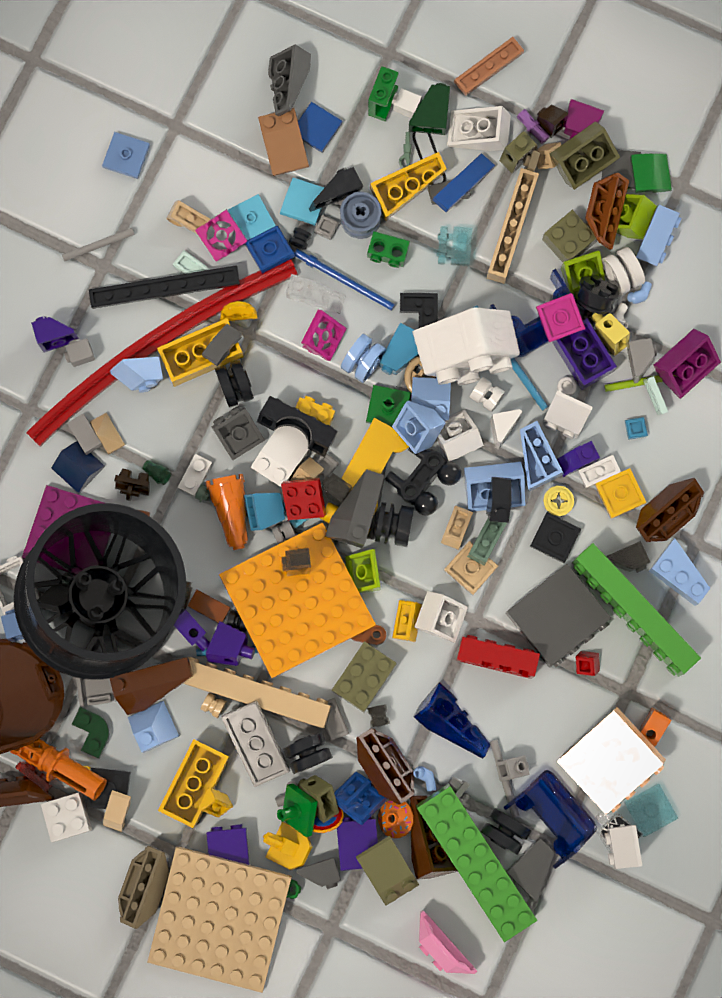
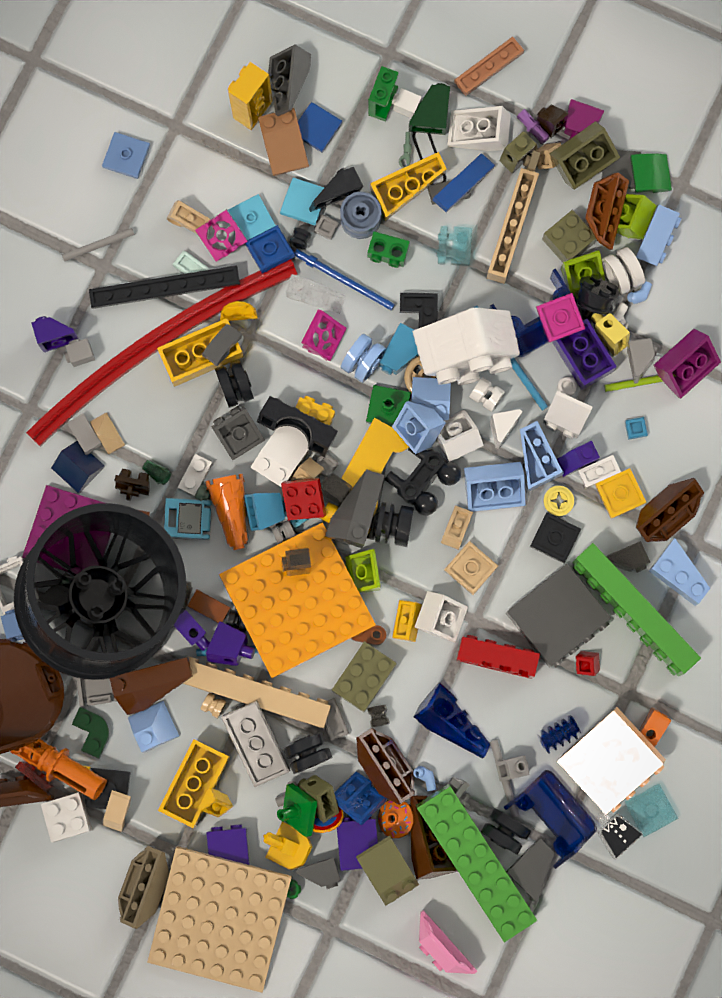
light blue slope [110,357,163,393] -> none
sand green plate [467,517,510,566] -> none
black slope [486,477,512,523] -> none
white slope [605,825,642,869] -> none
light aqua tile [643,376,668,415] -> none
none -> container [164,498,212,540]
none -> yellow brick [228,62,273,130]
none -> clear blue piece [537,715,581,754]

